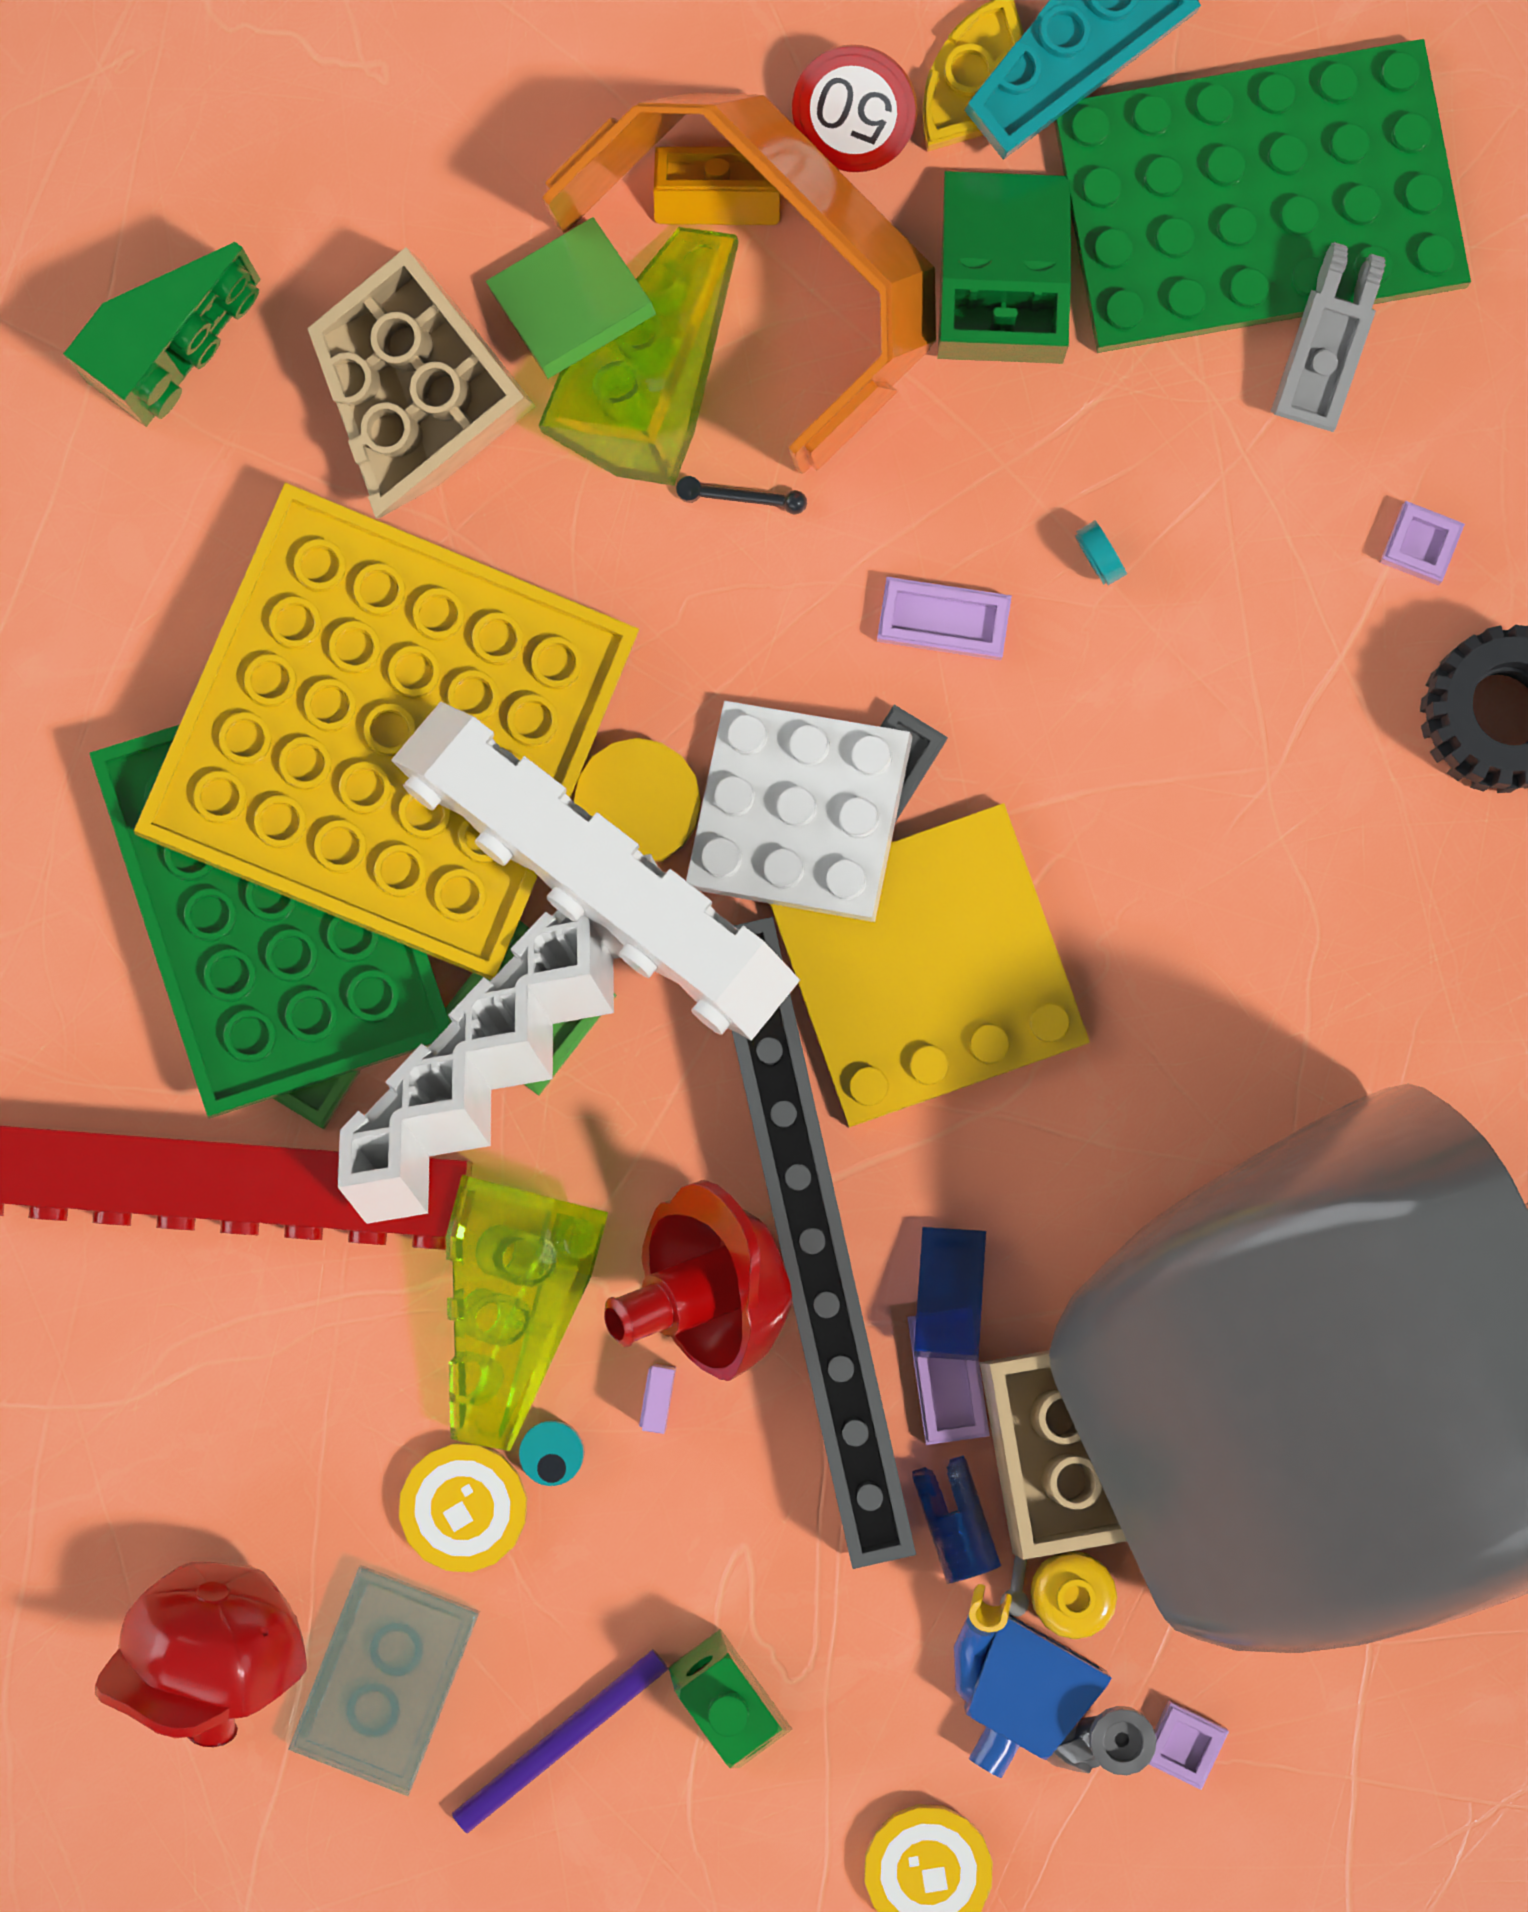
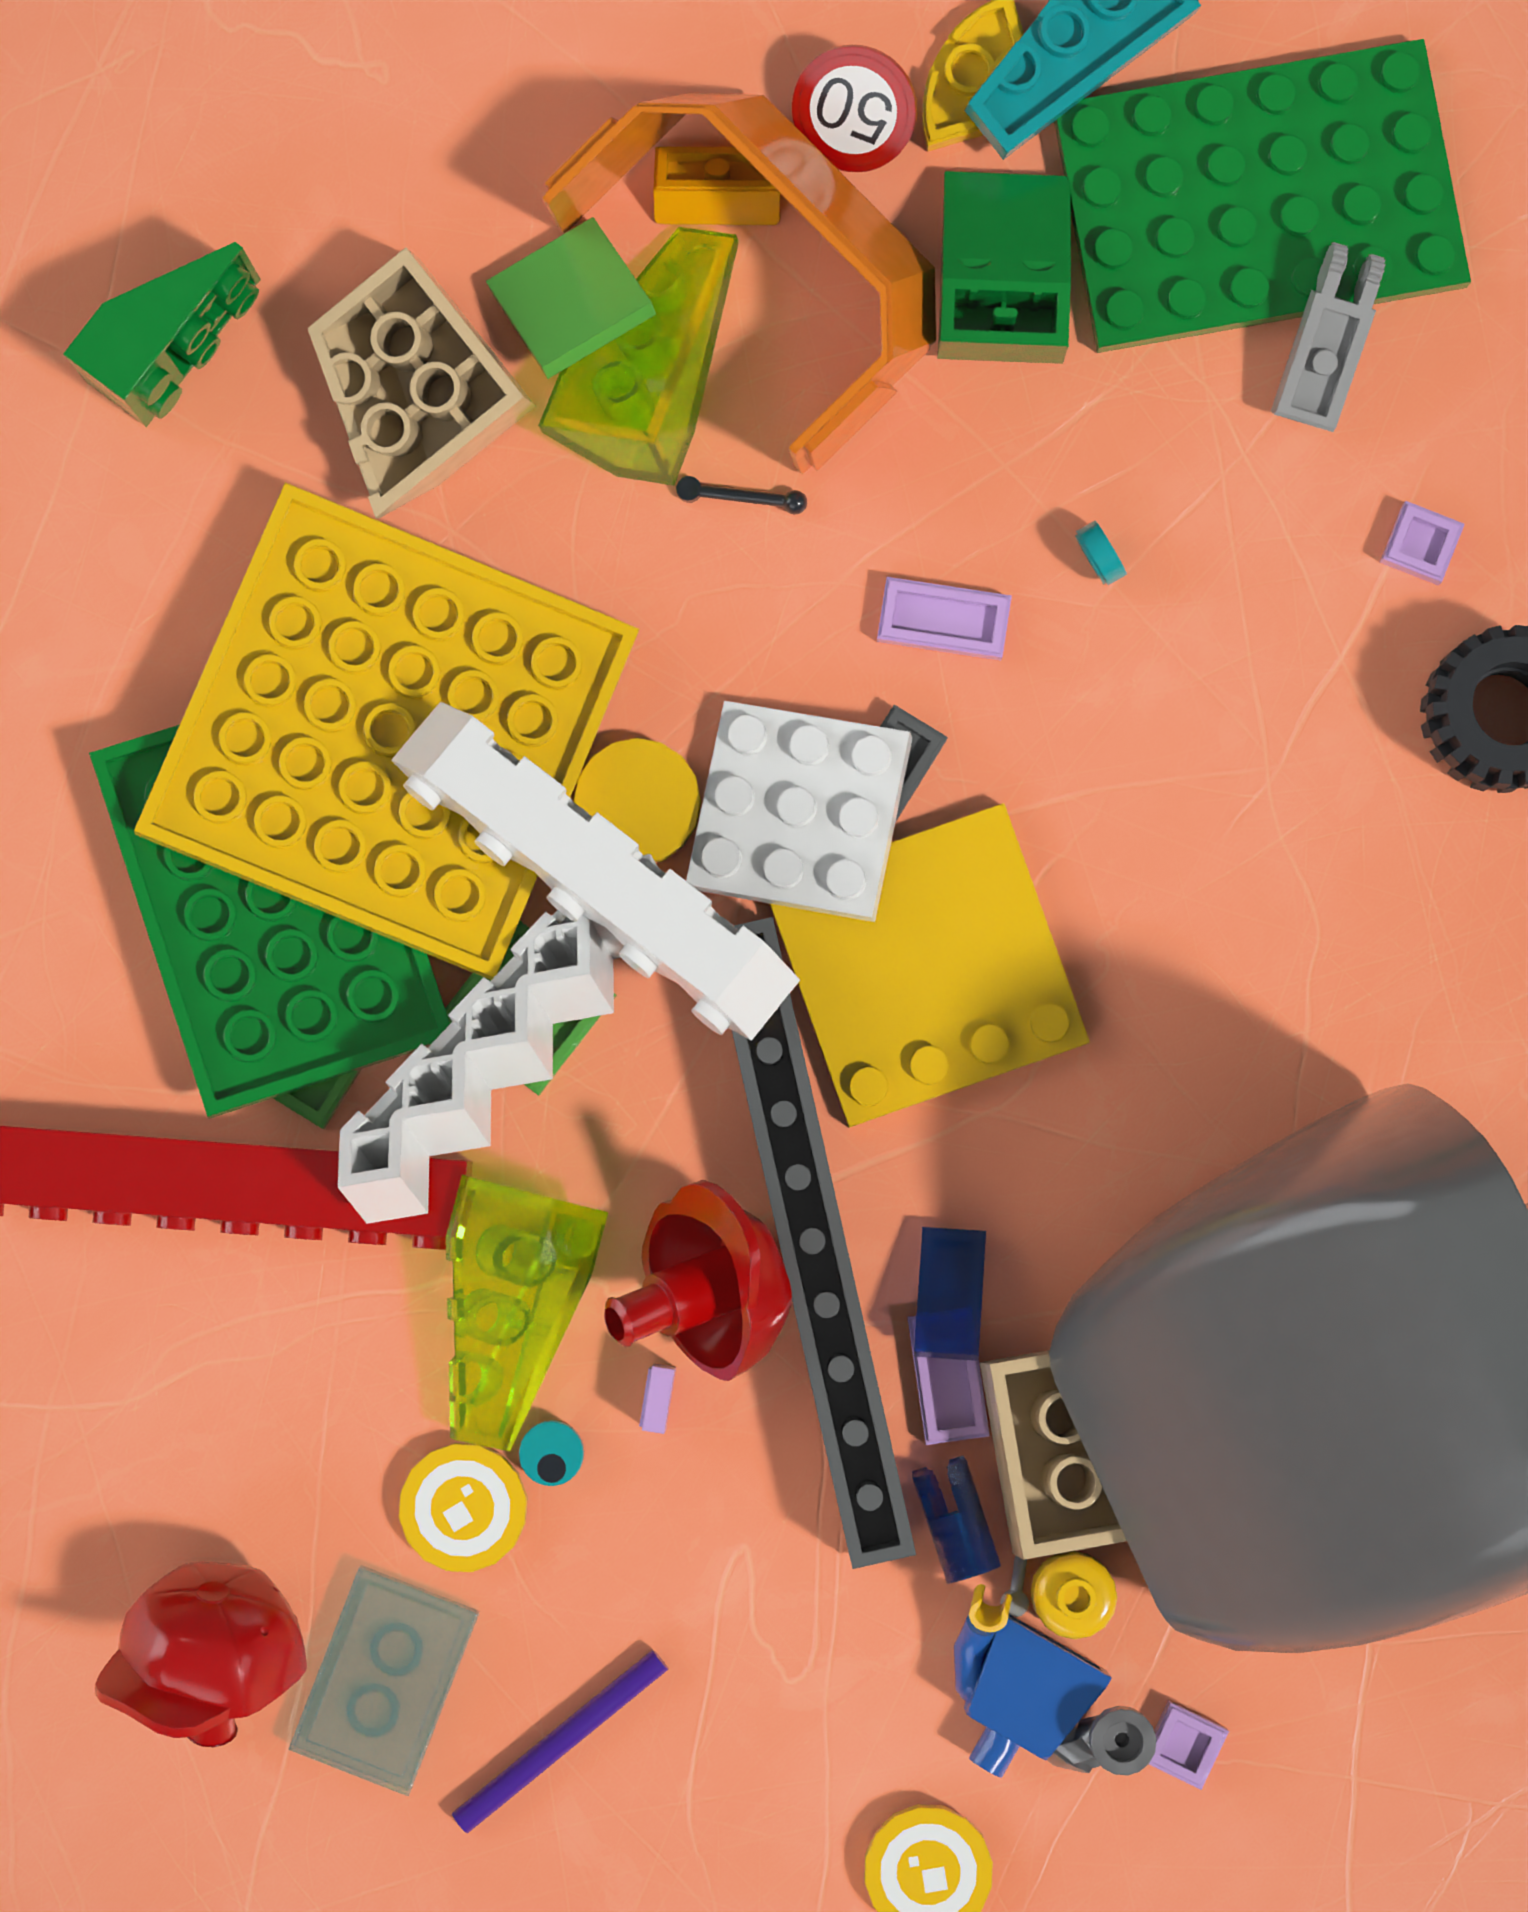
green torso [668,1629,792,1769] -> none

